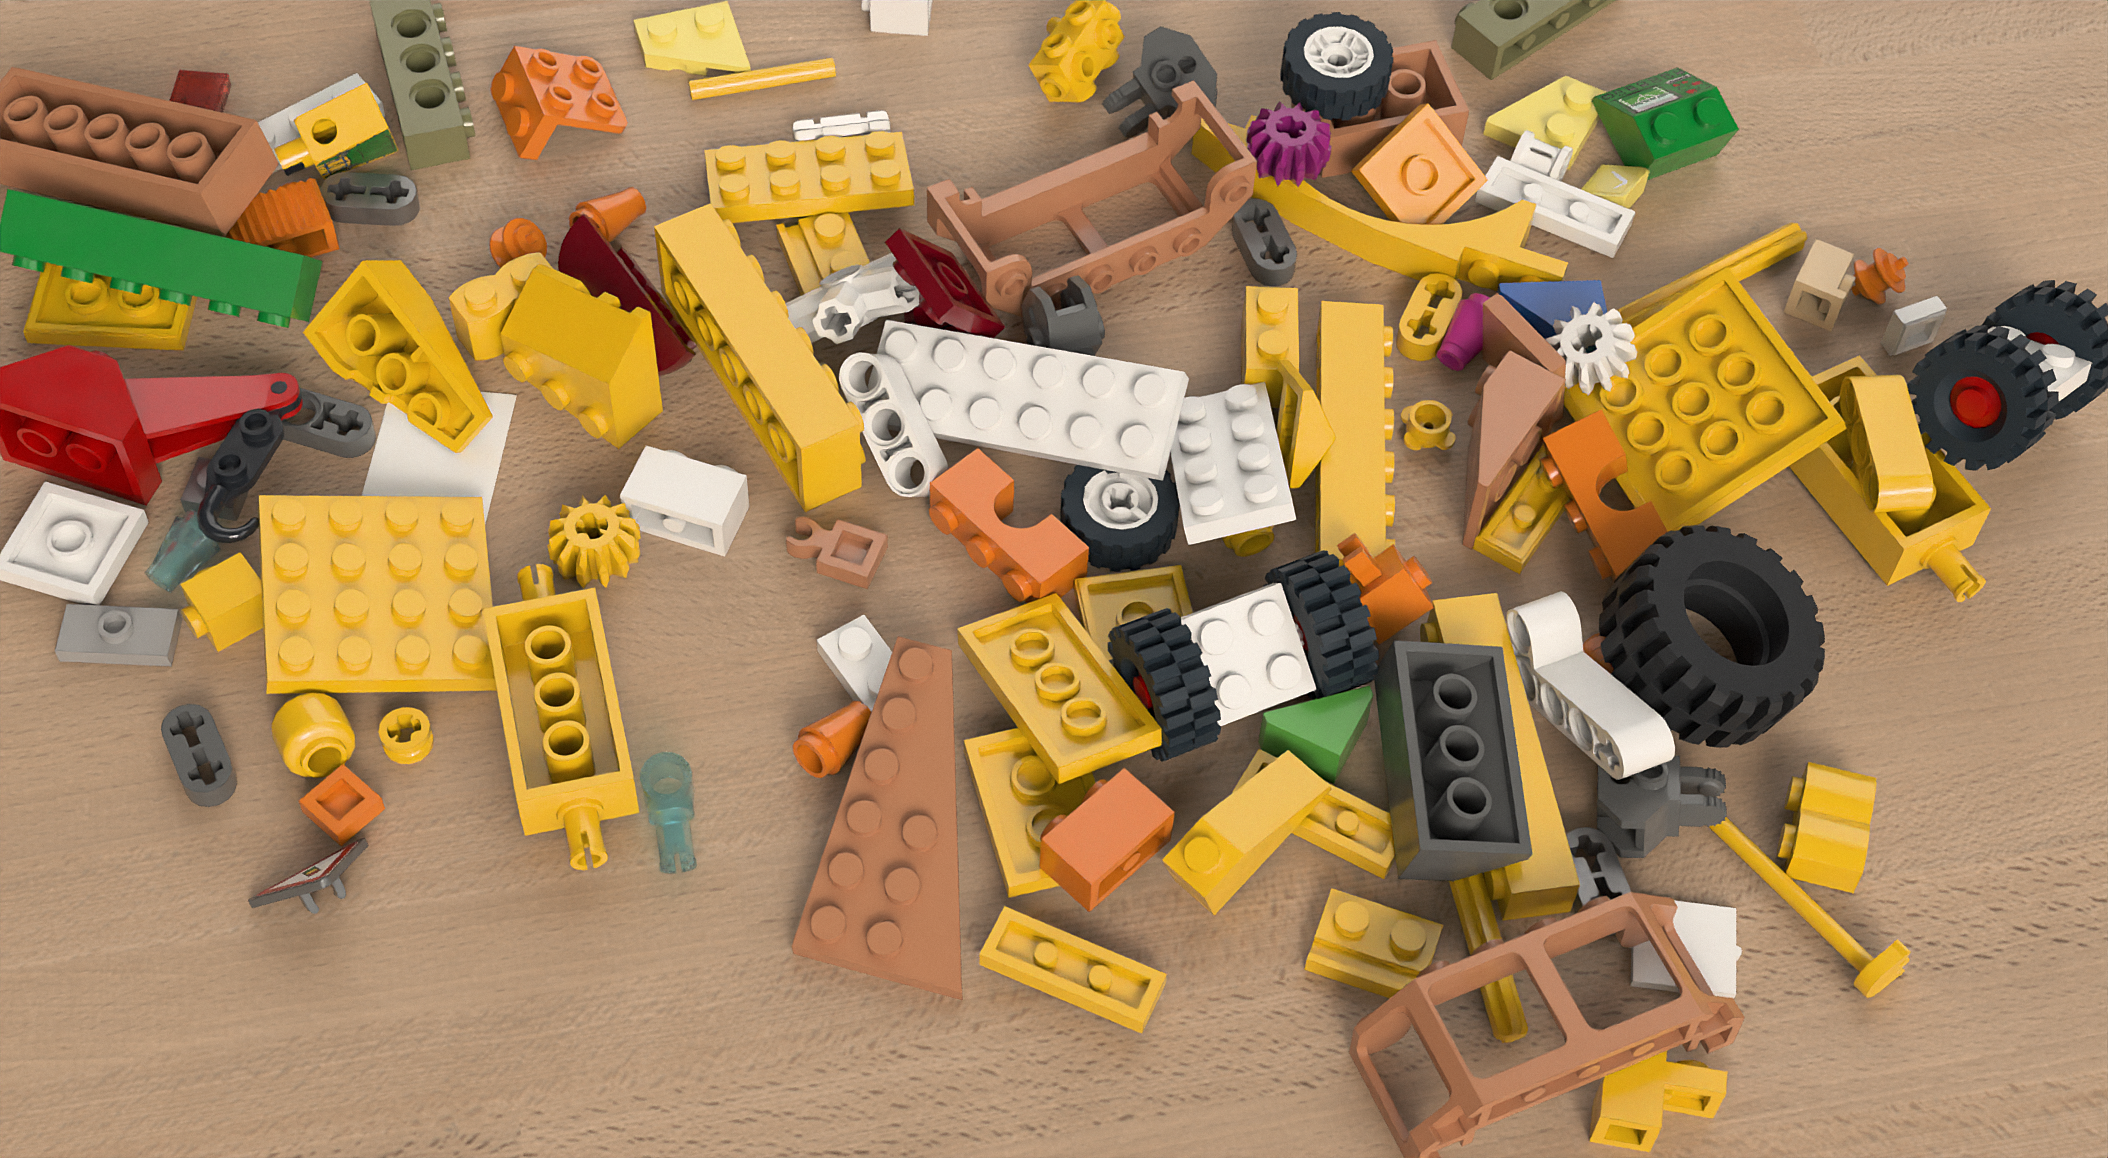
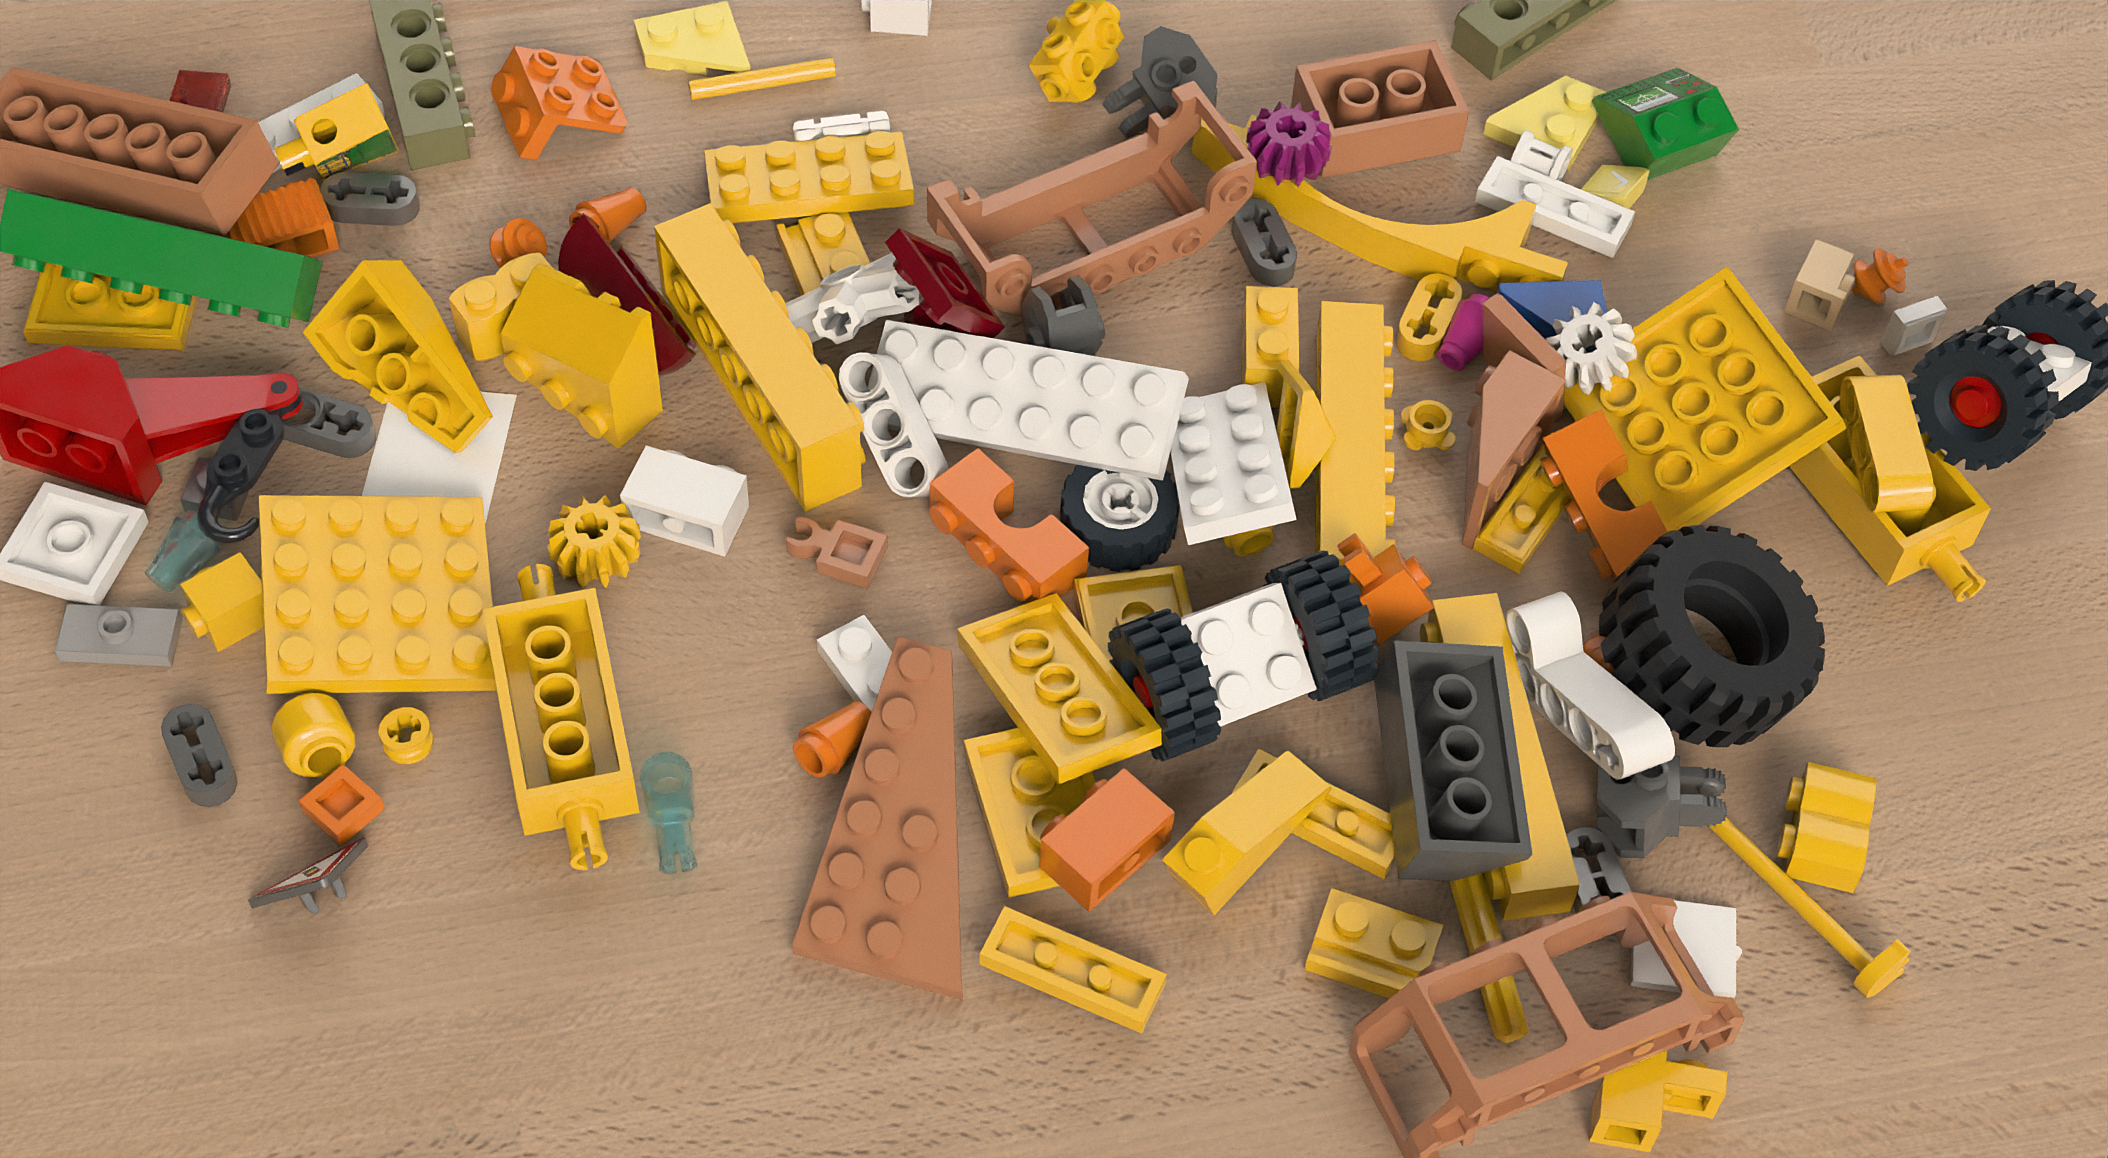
bright green slope [1258,686,1373,784] -> none
black wheel [1280,12,1394,120] -> none
light orange plate [1351,103,1488,225] -> none
yellow axle [1617,222,1808,329] -> none

